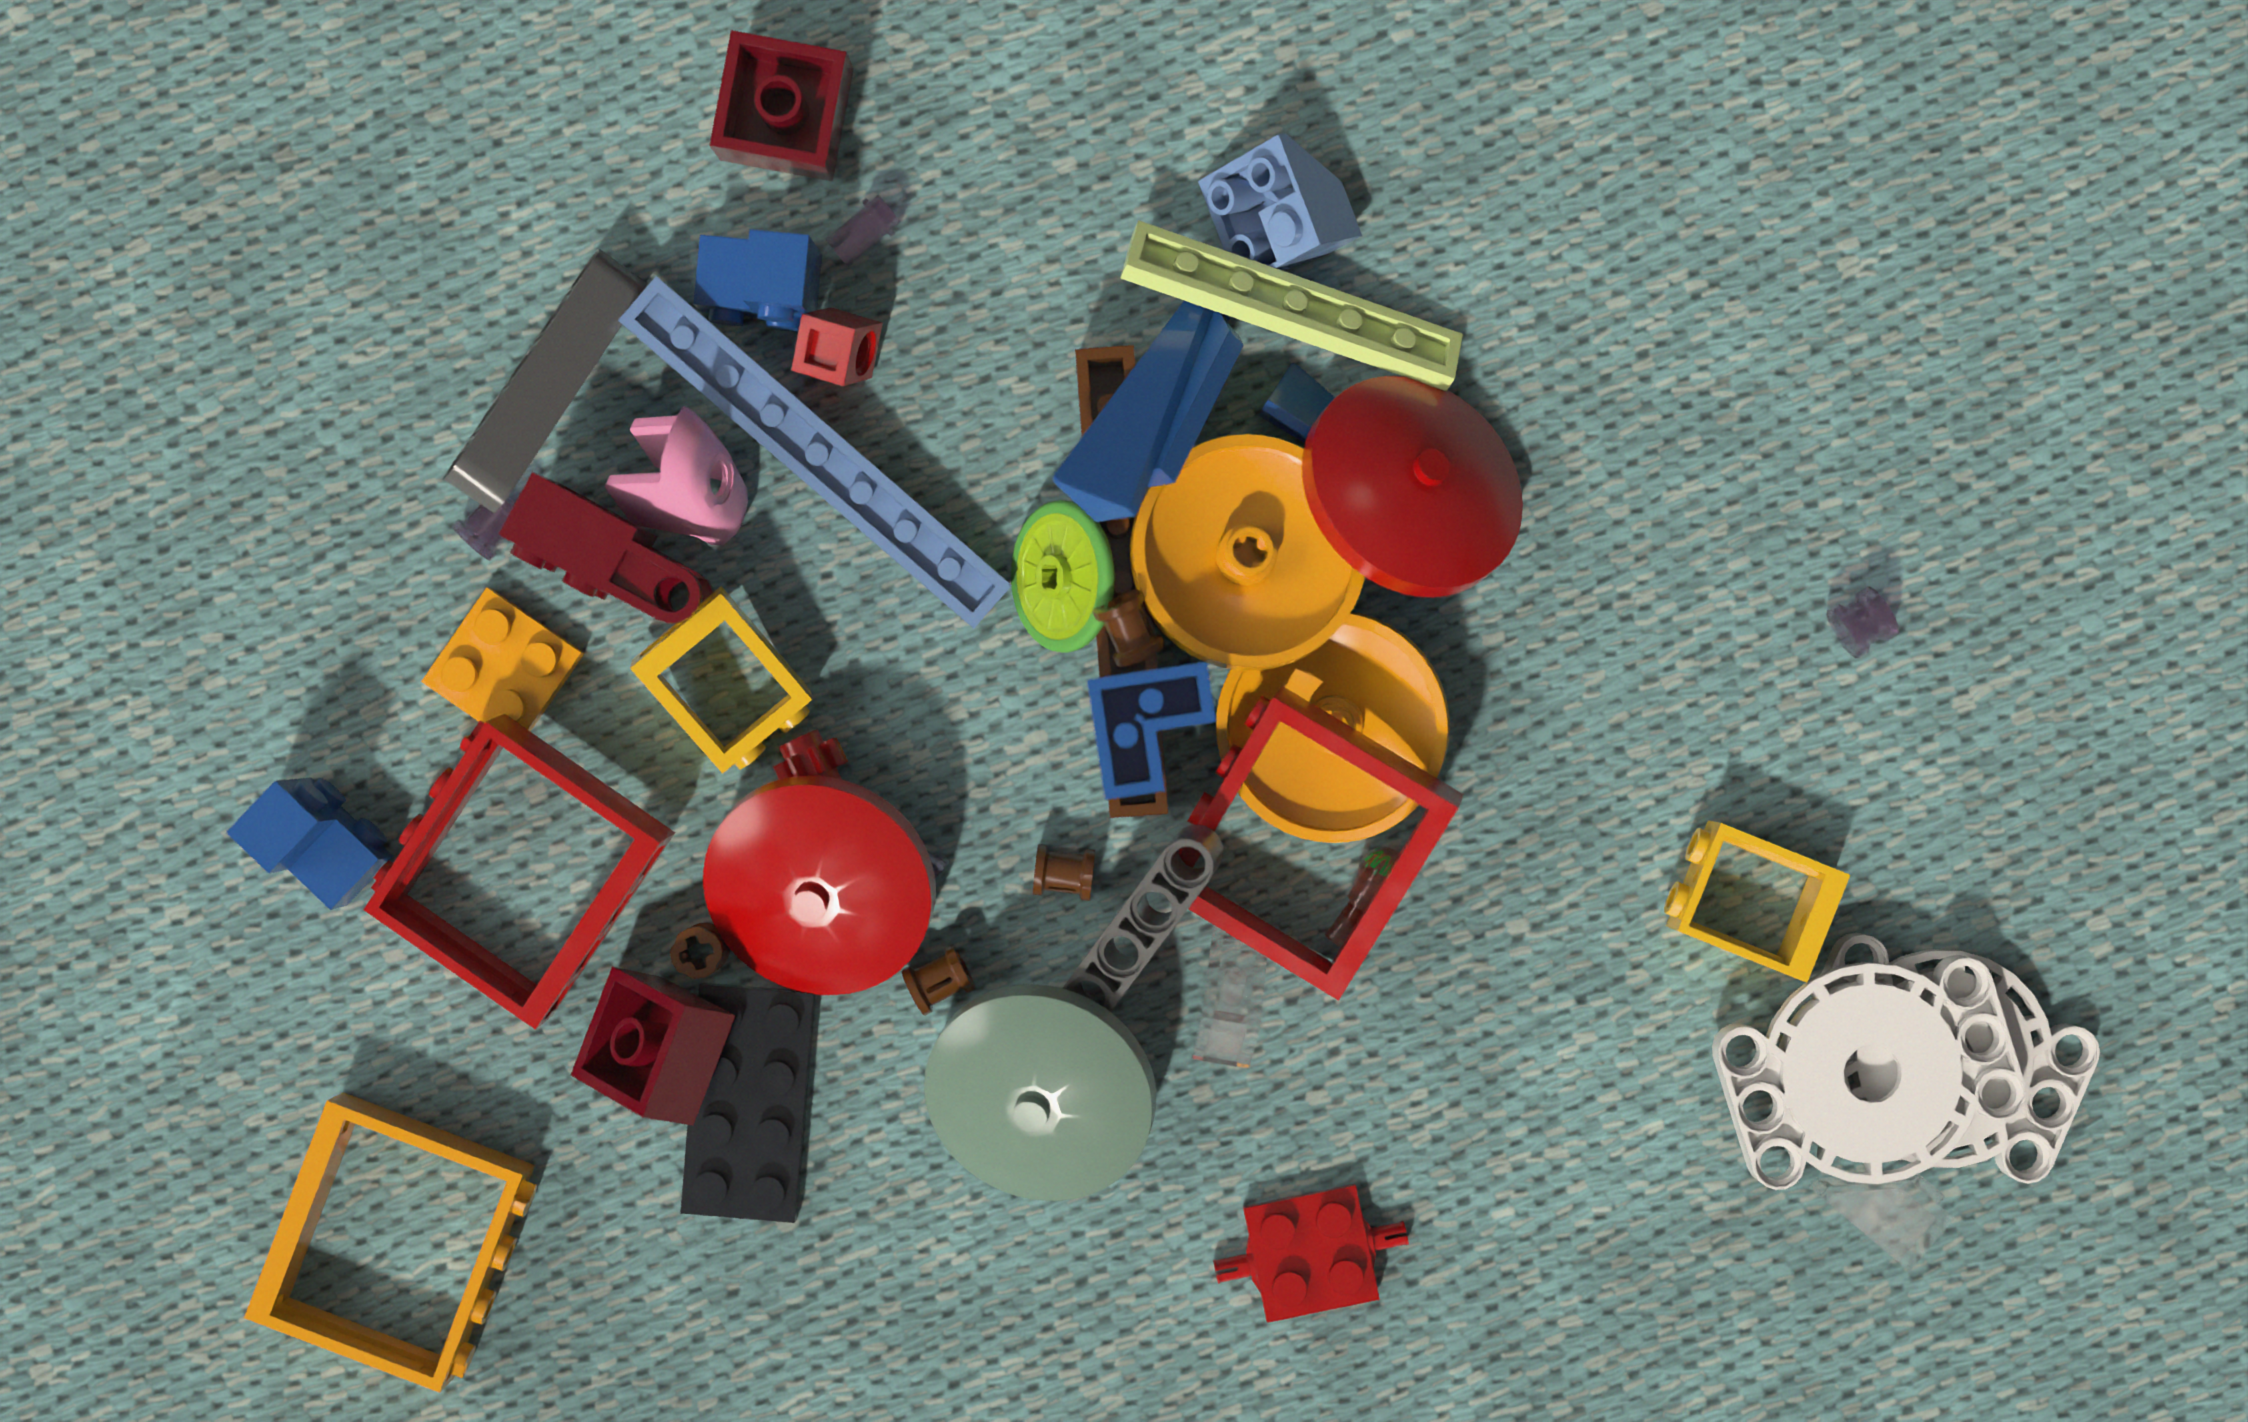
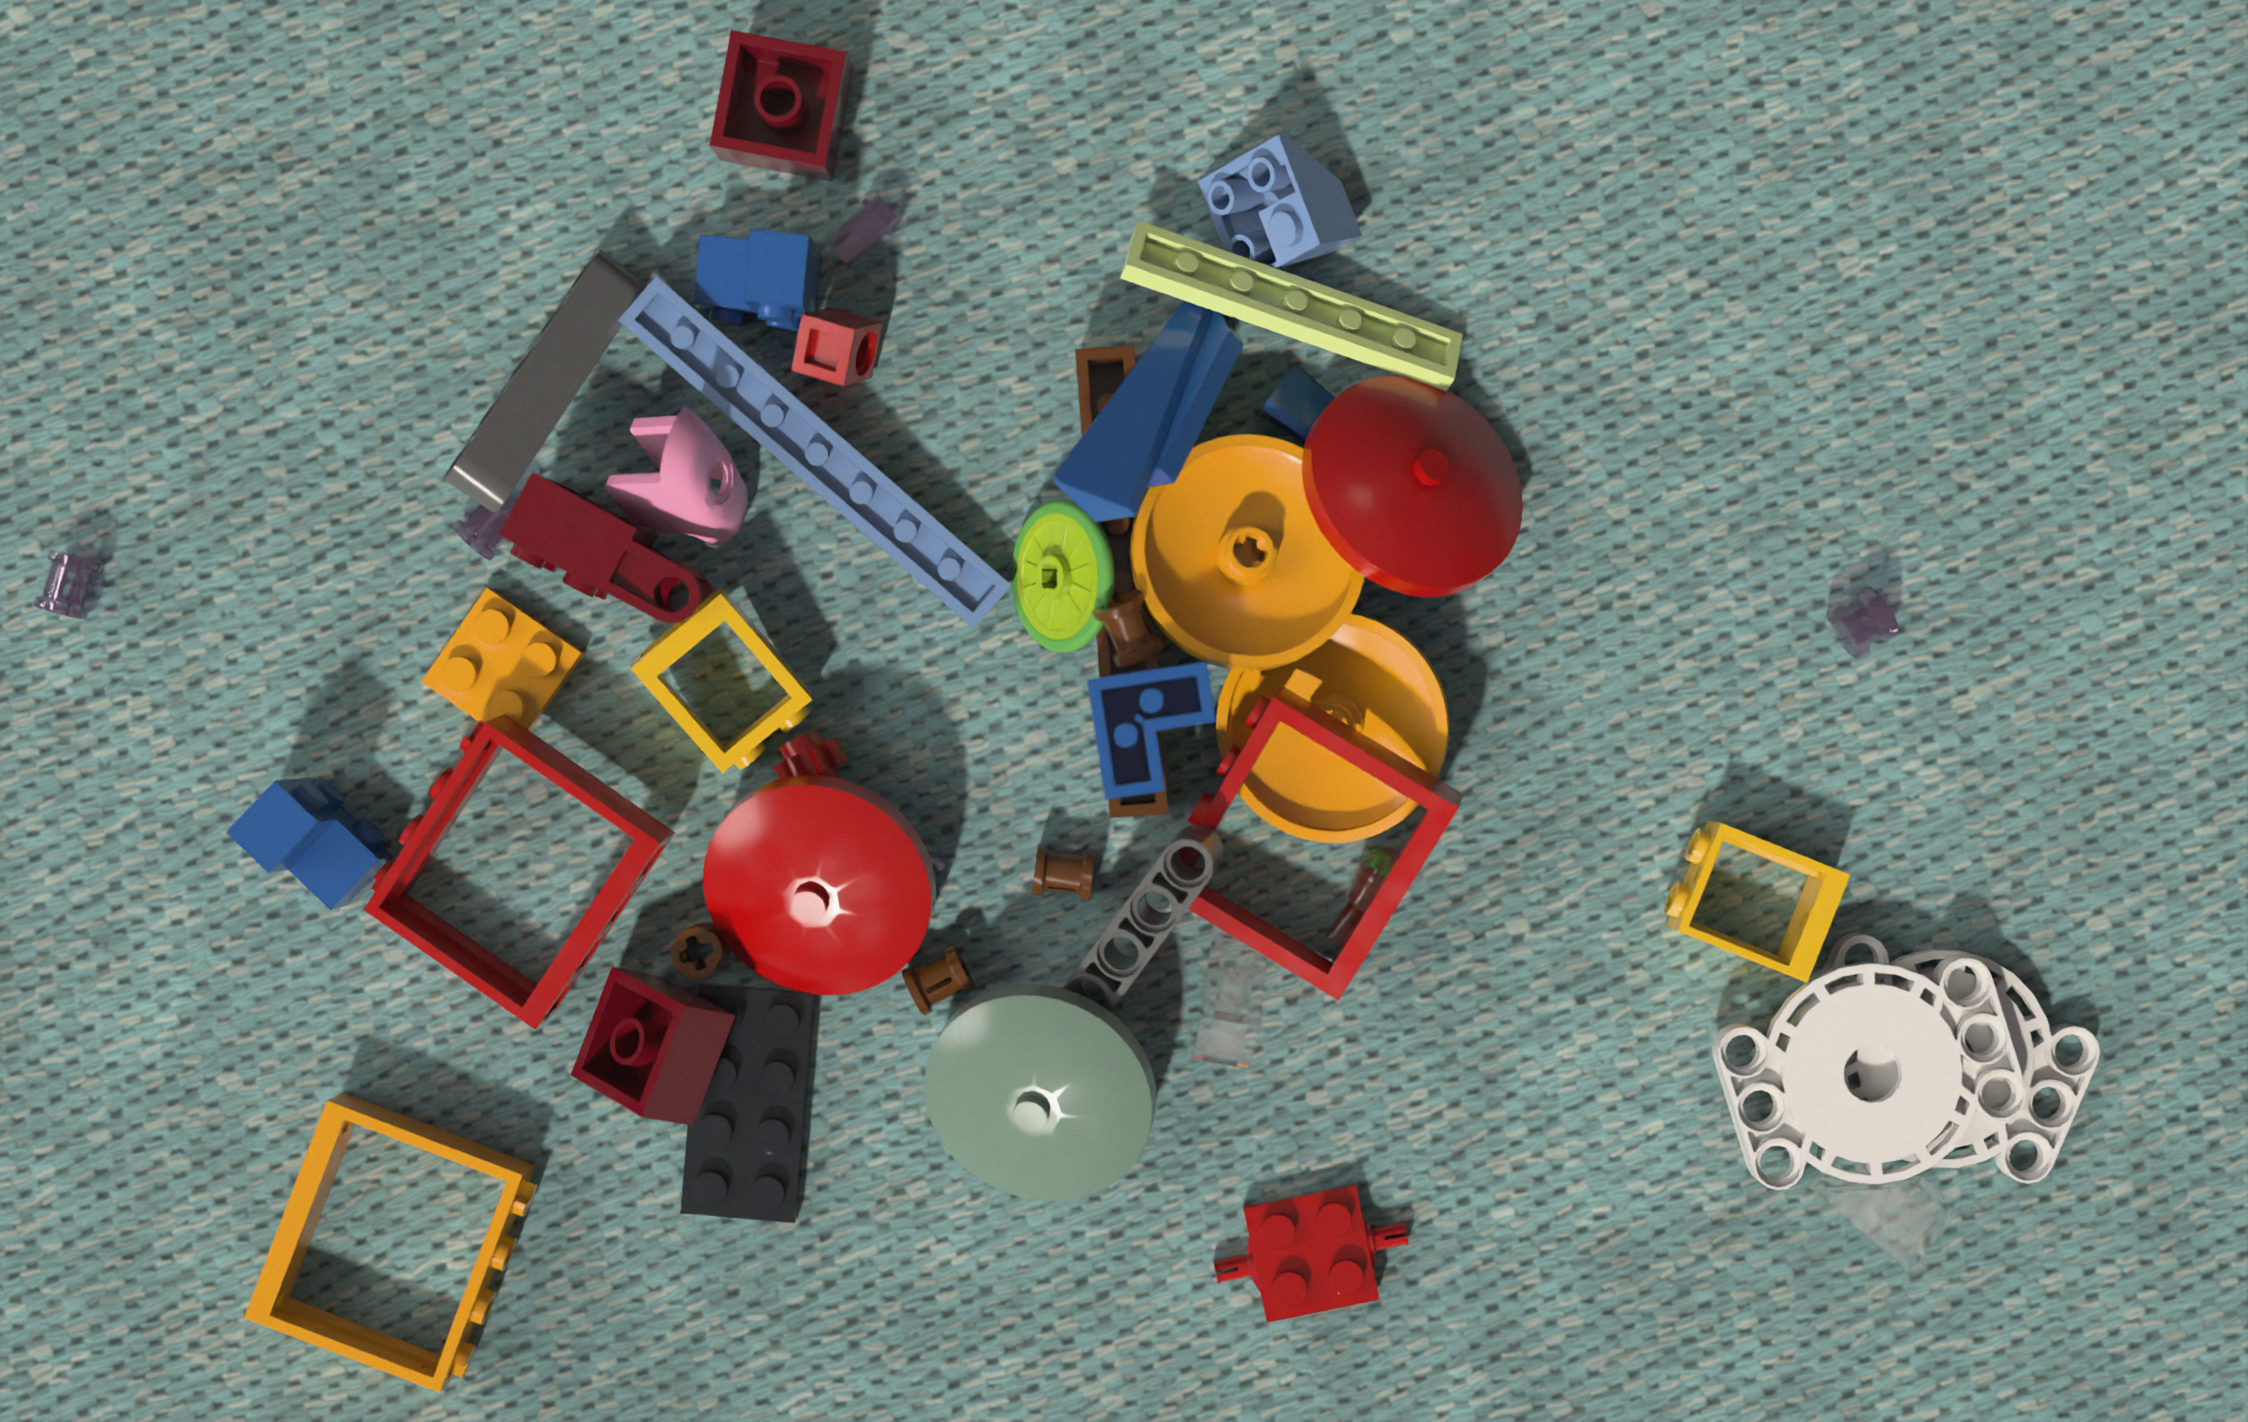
none -> clear purple bush [33,549,103,619]

